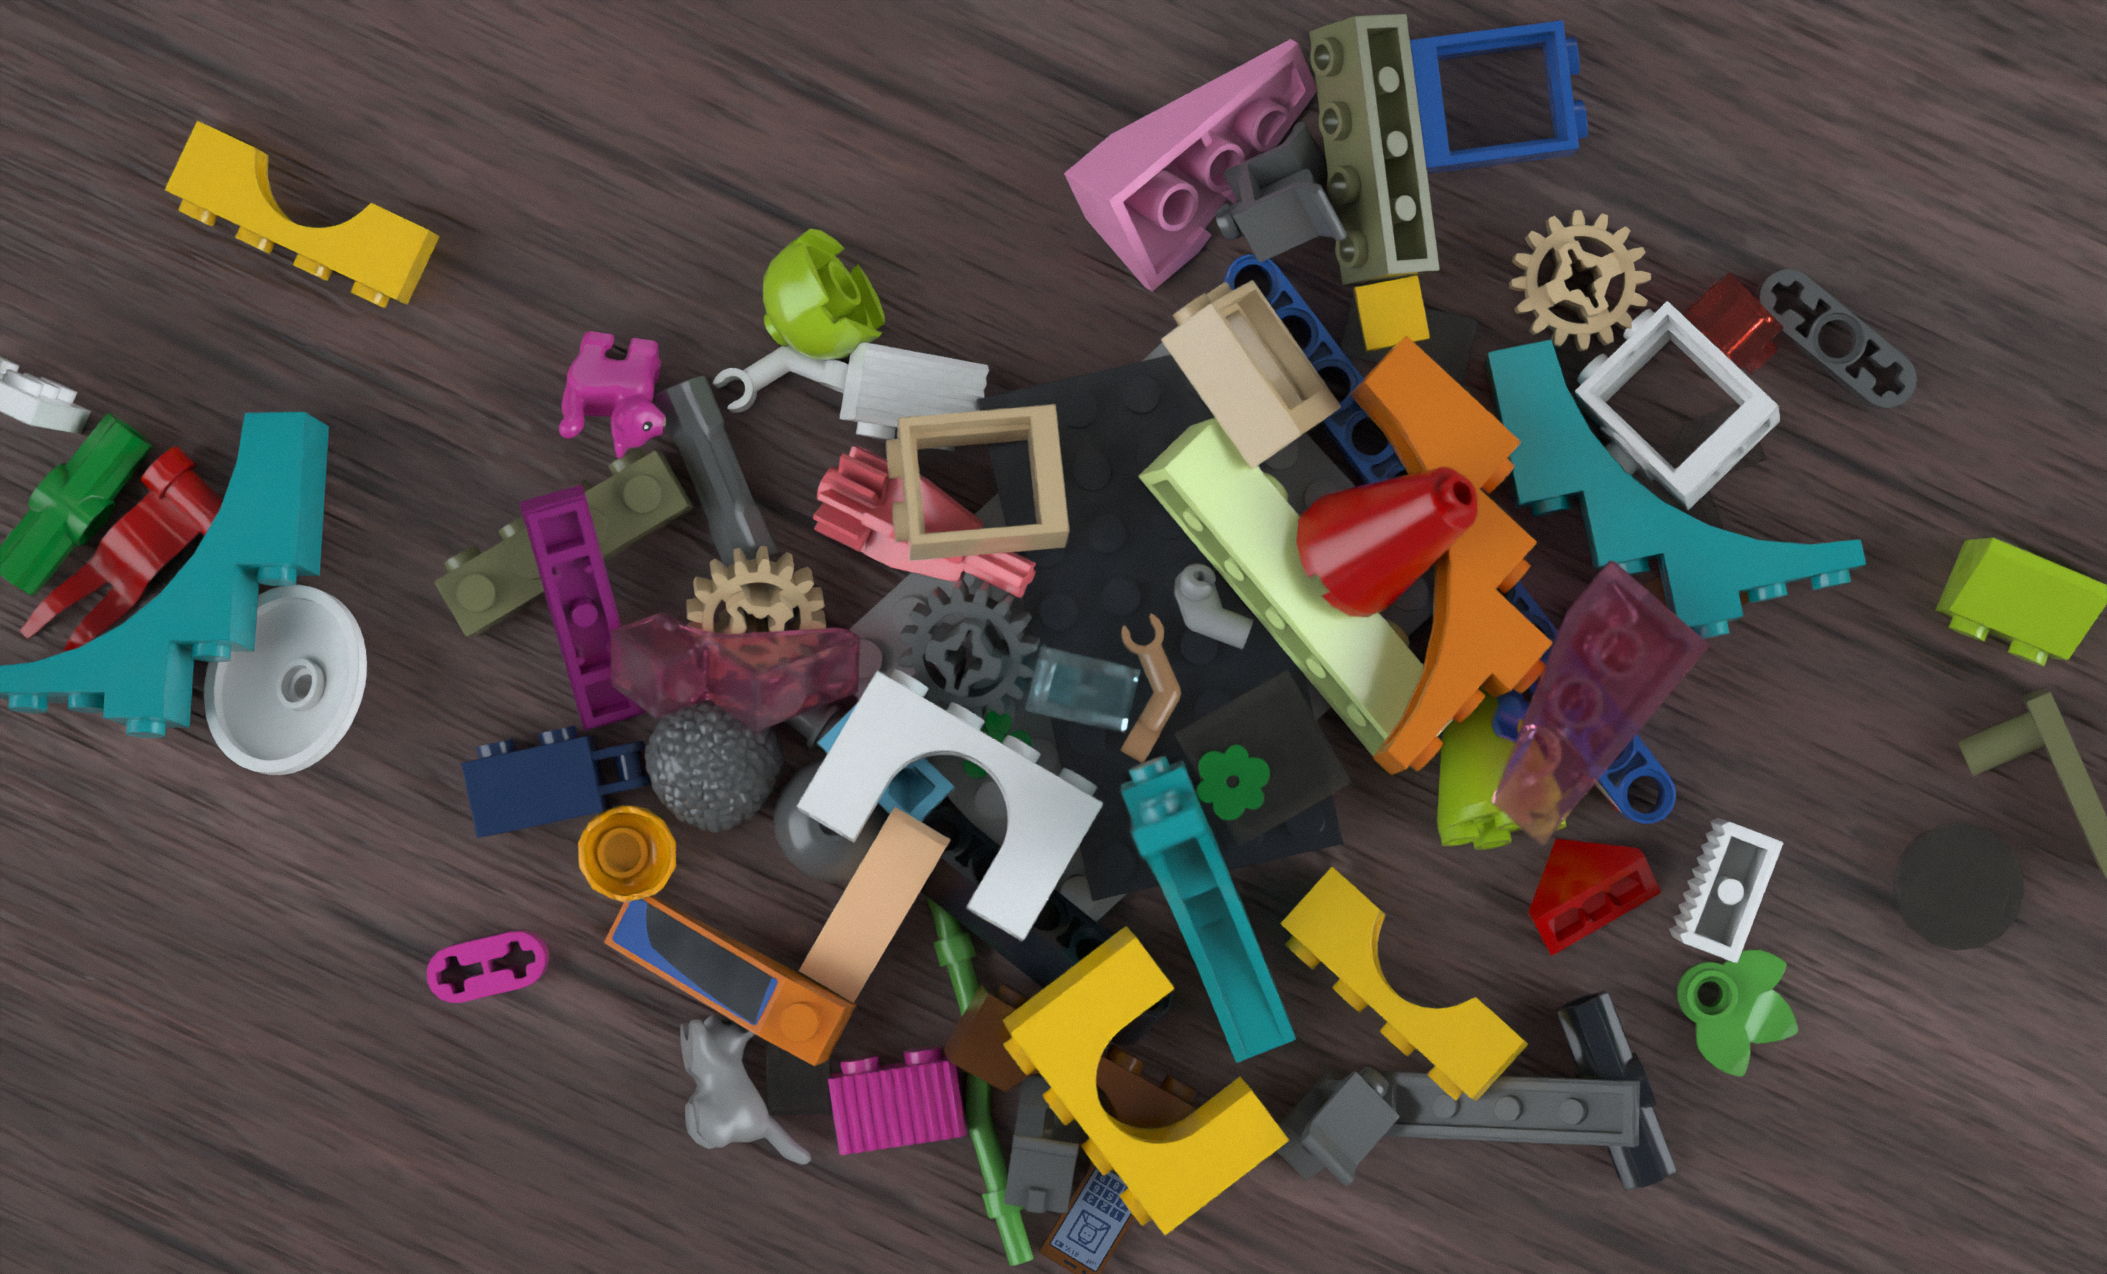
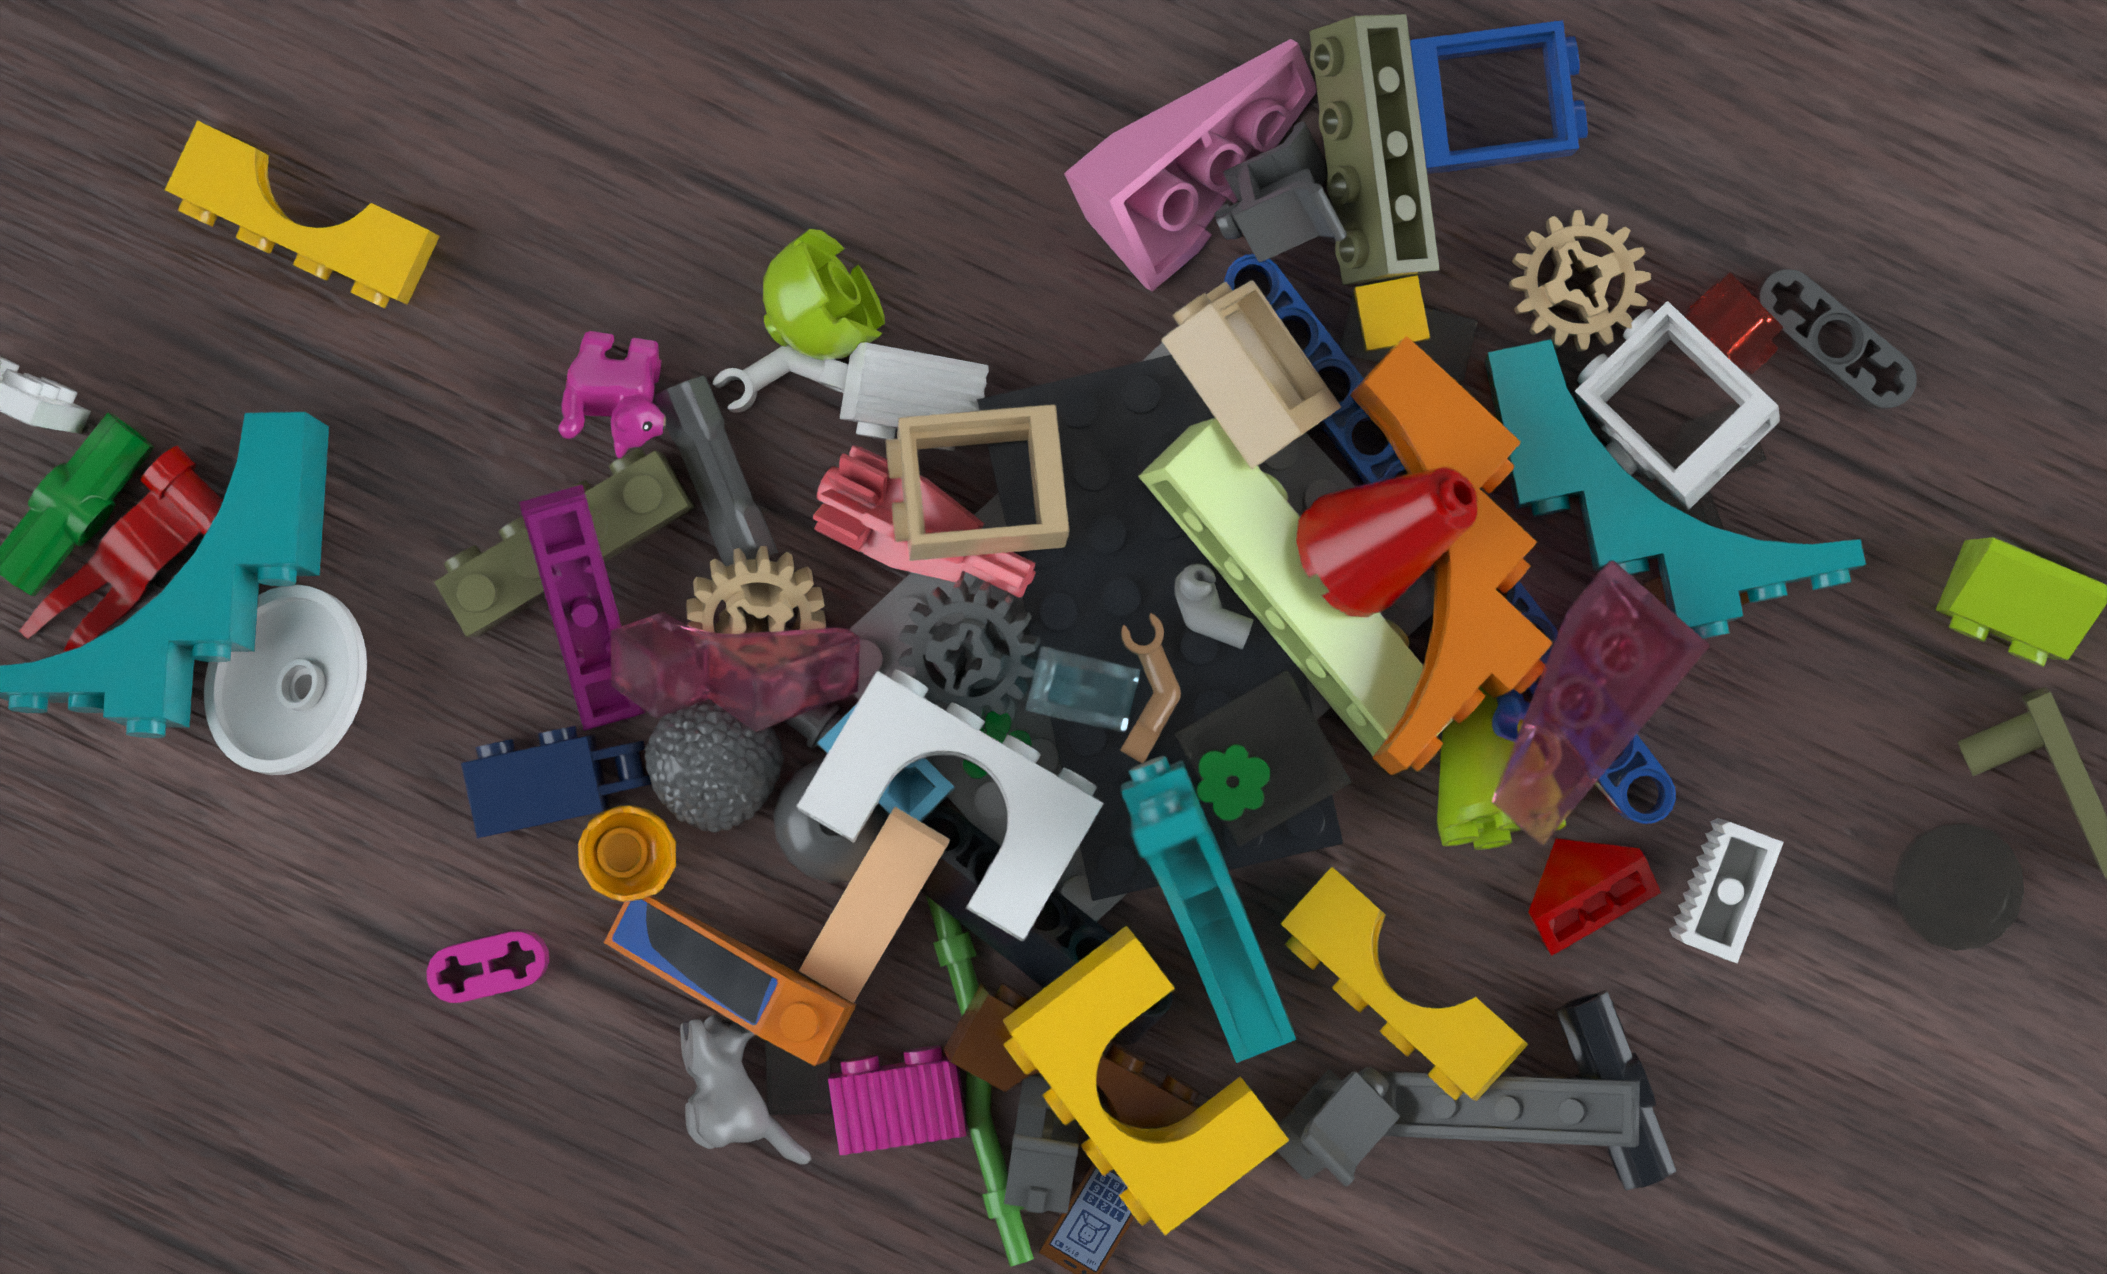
bright green plate [1677,949,1798,1077] -> none

